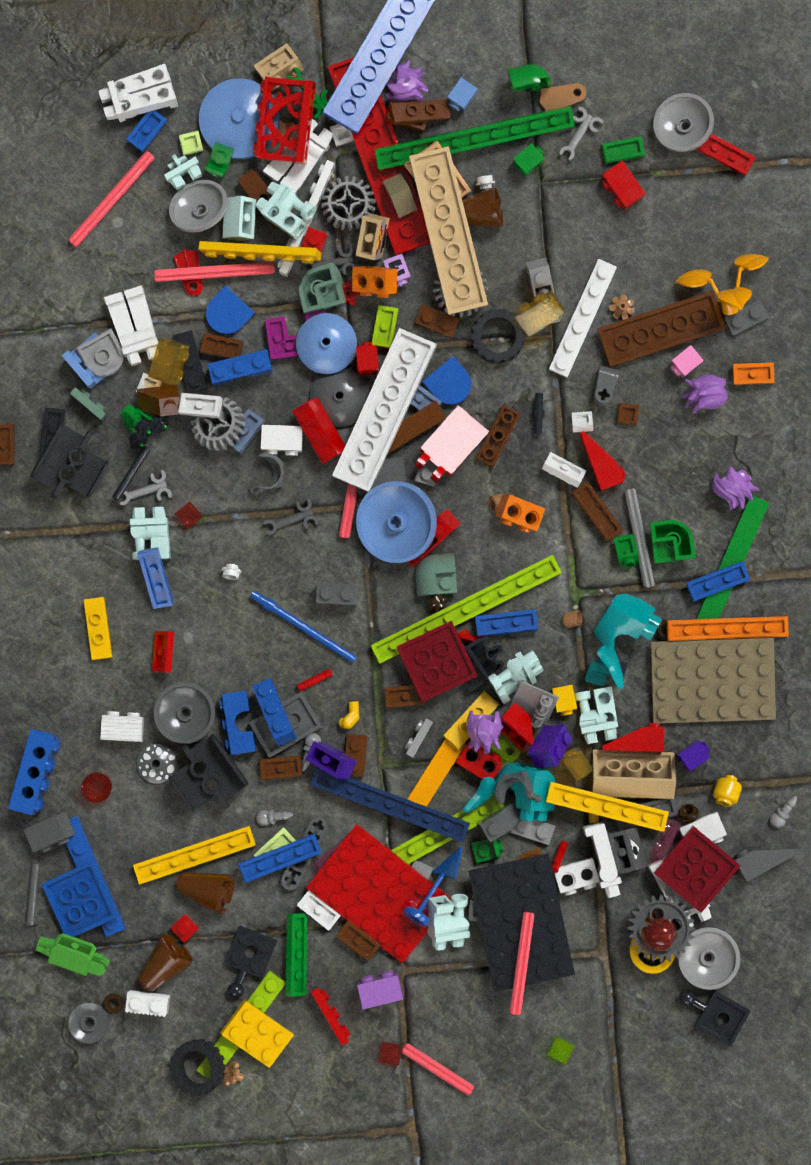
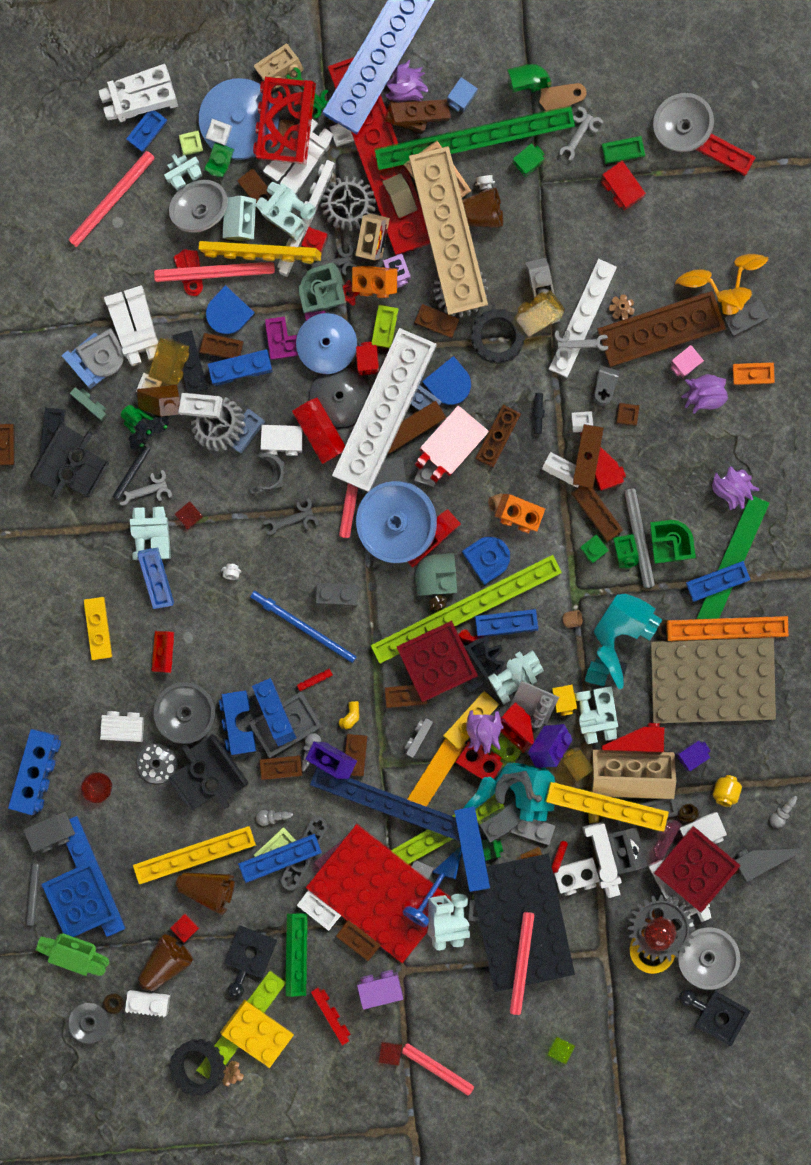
none -> white tile [206,119,232,145]
none -> blue tile [454,807,490,892]
none -> blue tile [462,537,510,585]
none -> light grey bar [555,330,608,360]
none -> reddish brown tile [573,424,604,488]
none -> green brick [579,534,609,564]

